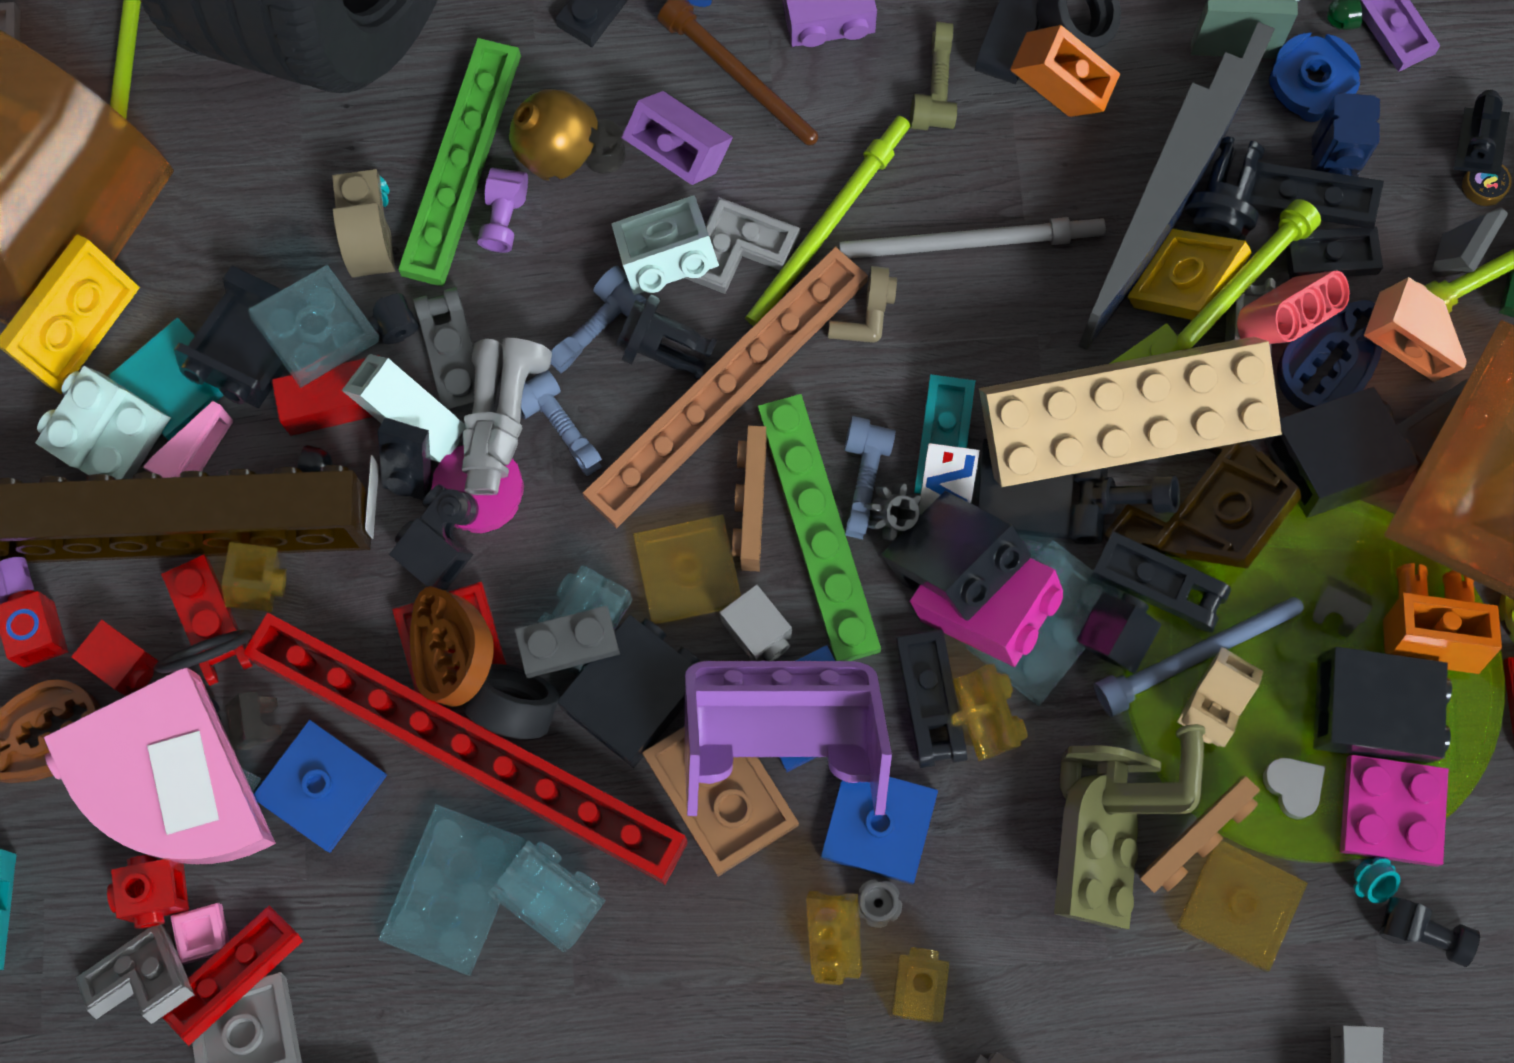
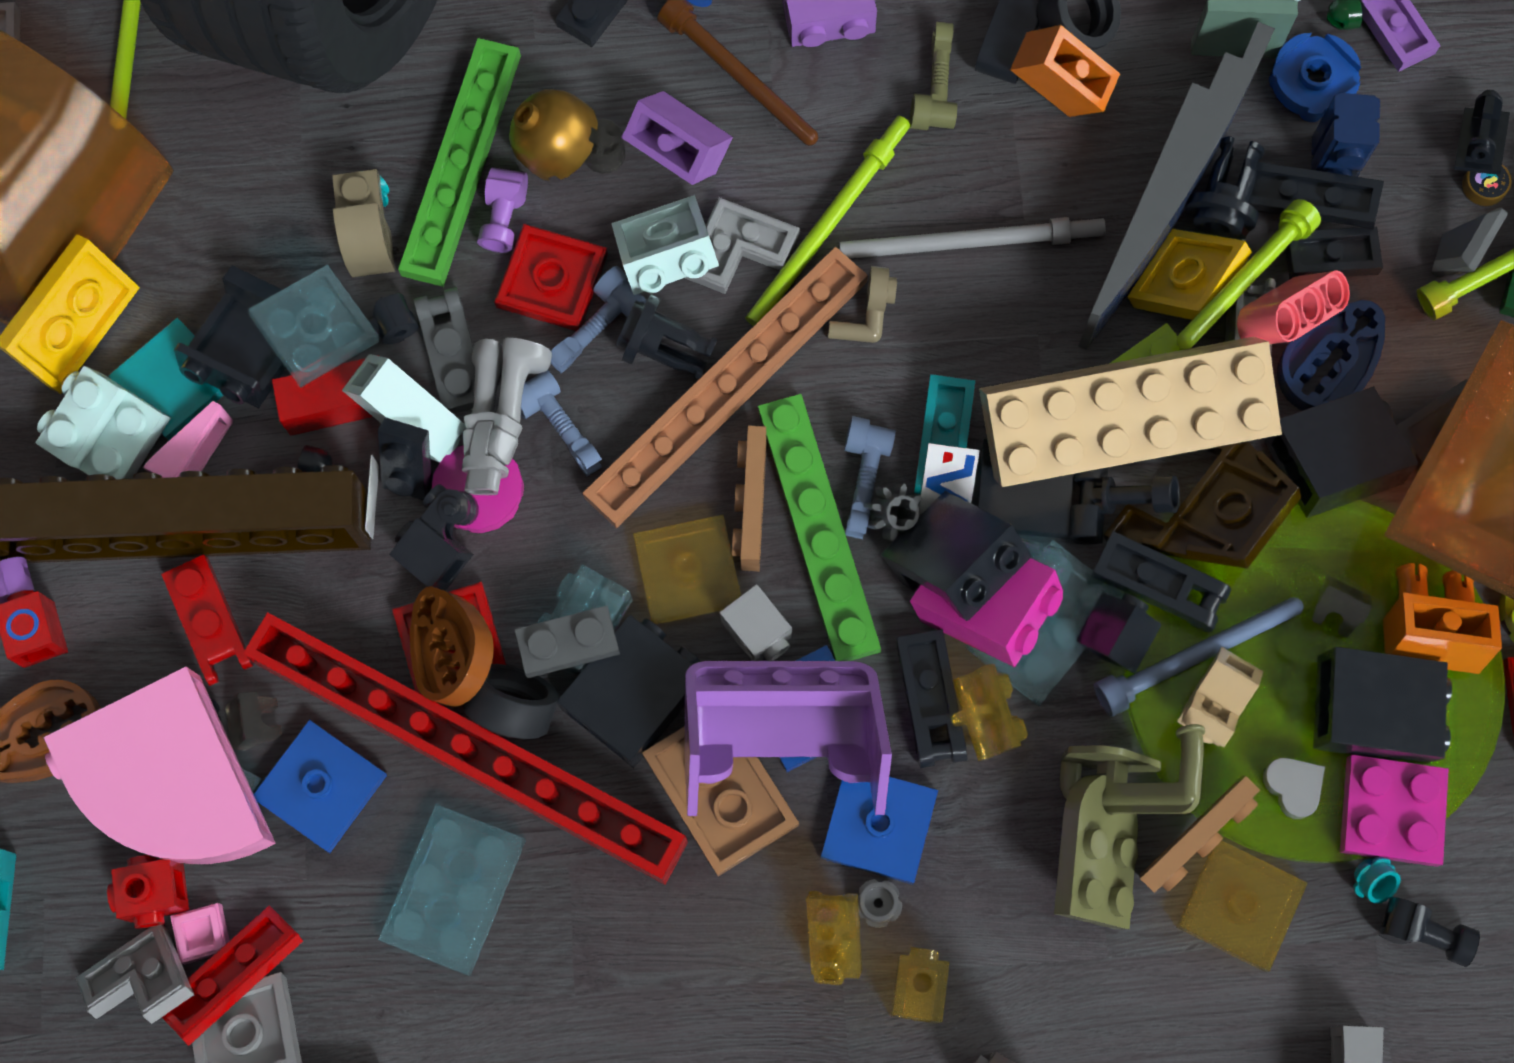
red brick [71,619,159,696] -> none
white sticker [147,731,219,835] -> none
black piece [154,629,252,673] -> none
clear yellow brick [221,542,287,612] -> none
clear light blue brick [487,840,606,952] -> none
light nougat slope [1364,277,1467,382] -> none
none -> red tile [494,224,608,331]

